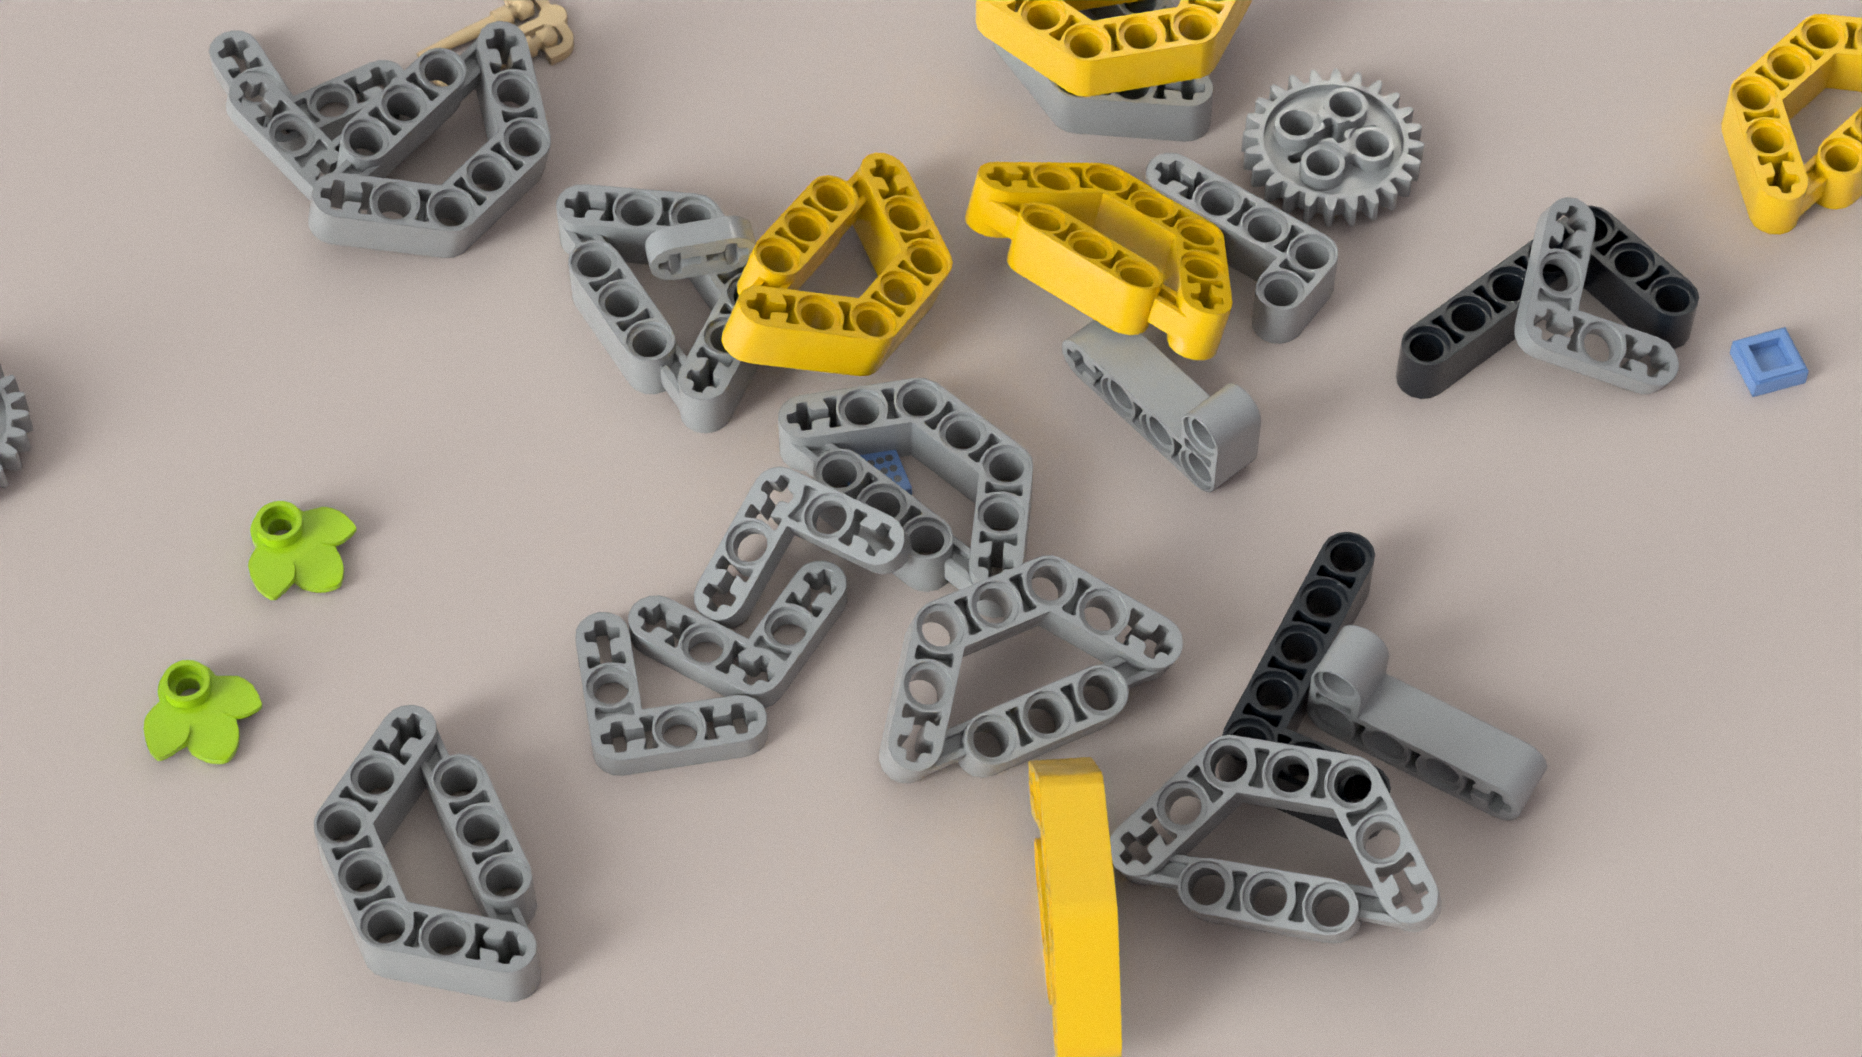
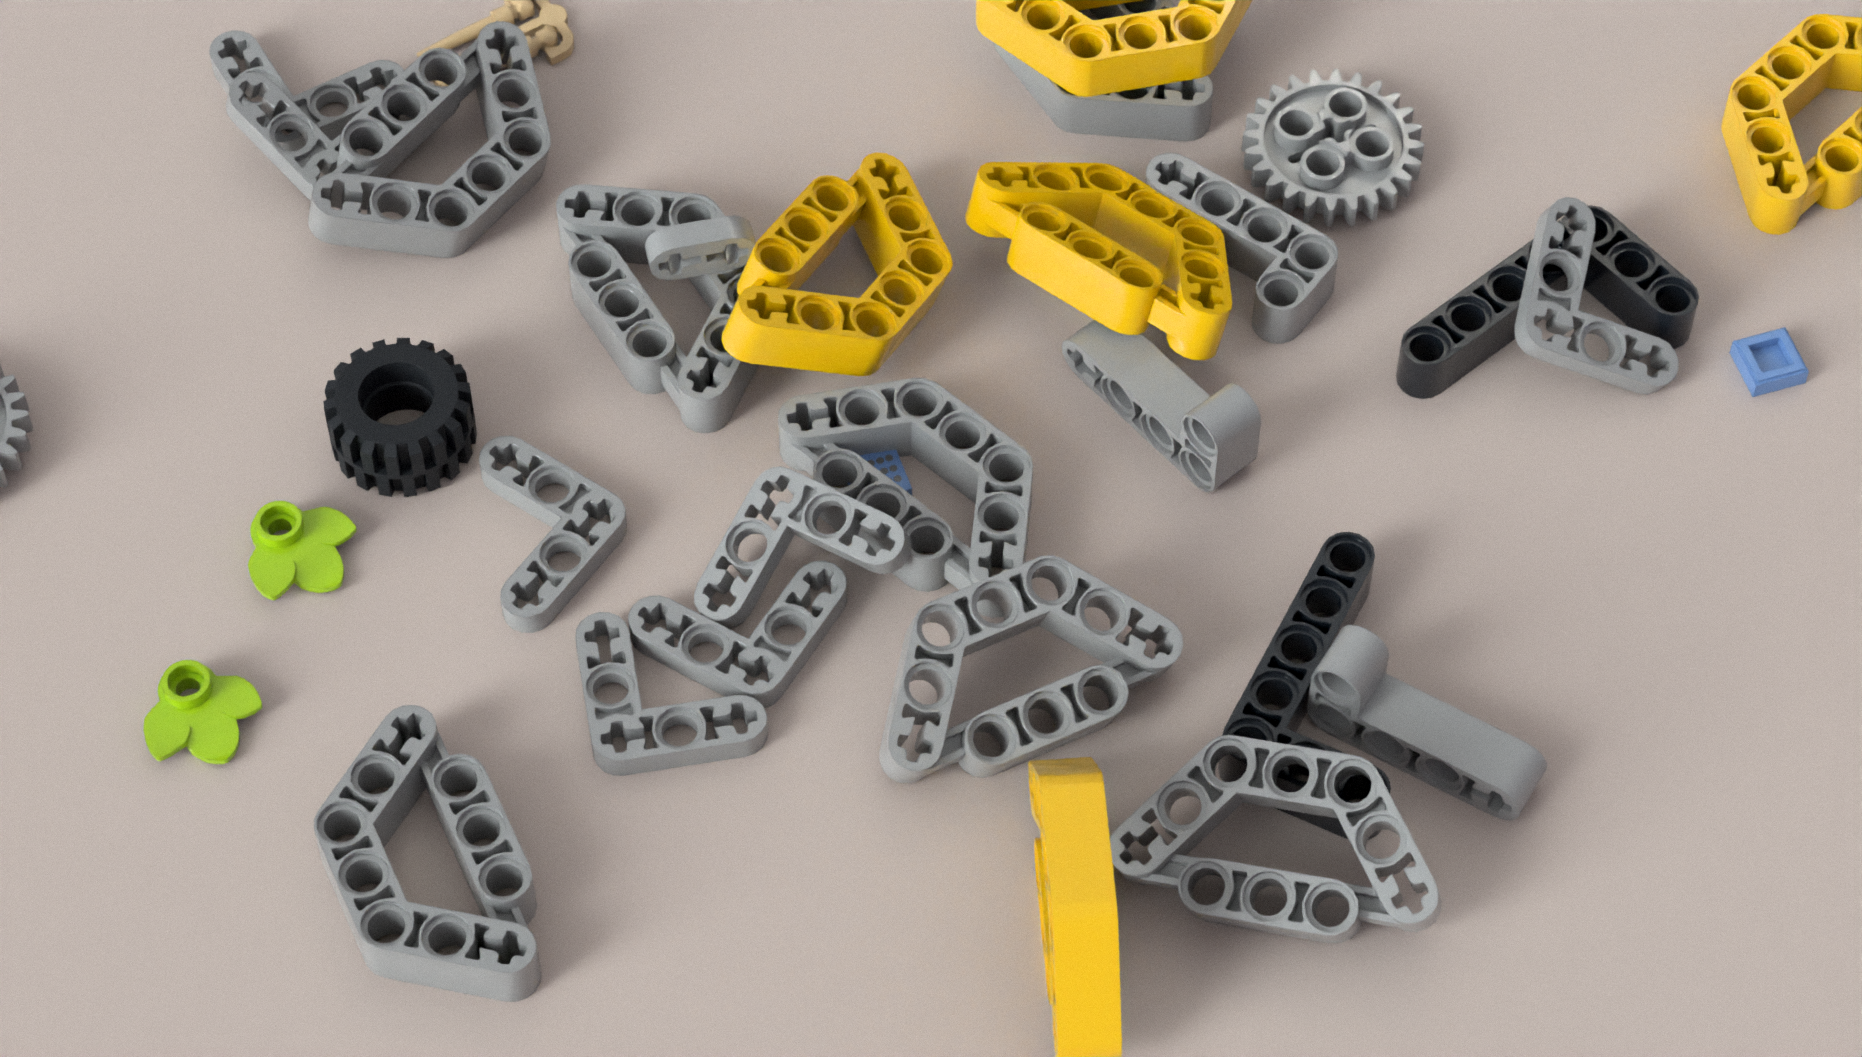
none -> black tyre [323,338,477,497]
none -> light grey beam [479,436,627,633]

